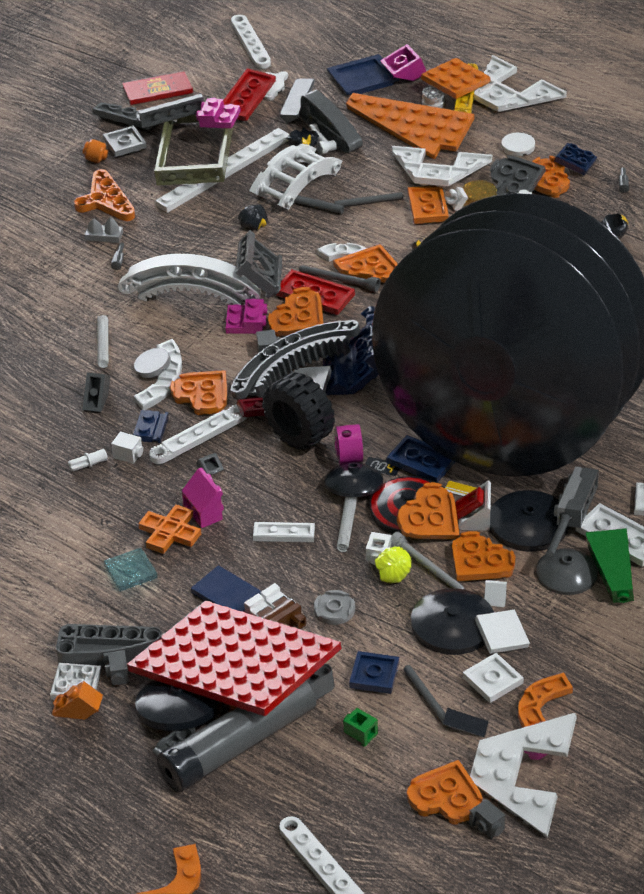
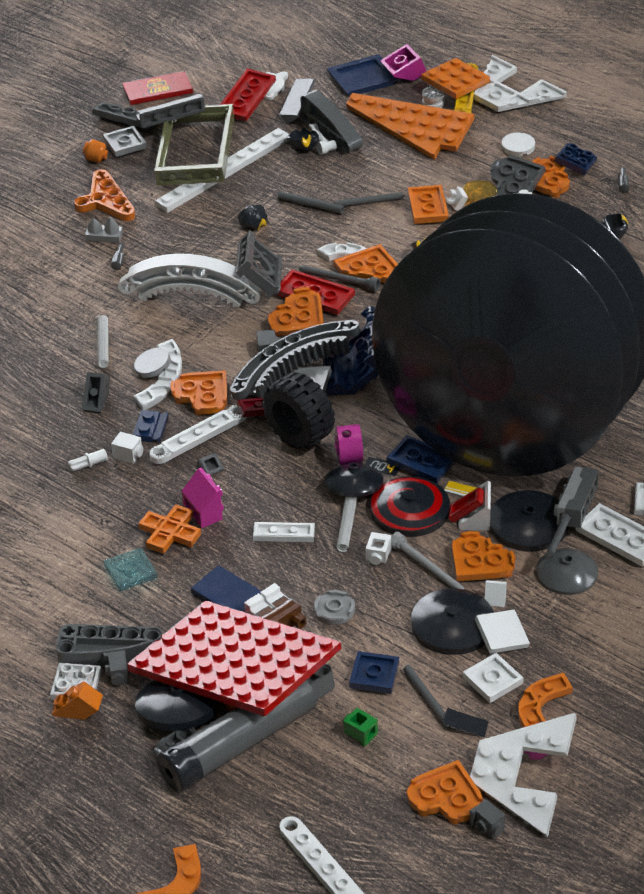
dark pink plate [196,98,241,128] -> none
dark pink plate [226,299,268,334] -> none
white plate [231,15,271,69] -> none
white fence [249,144,343,210] -> none
neon yellow hair [374,546,412,583] -> none
white wing [392,146,492,187] -> none
orange plate [397,482,459,539] -> none
green slope [586,528,634,603] -> none

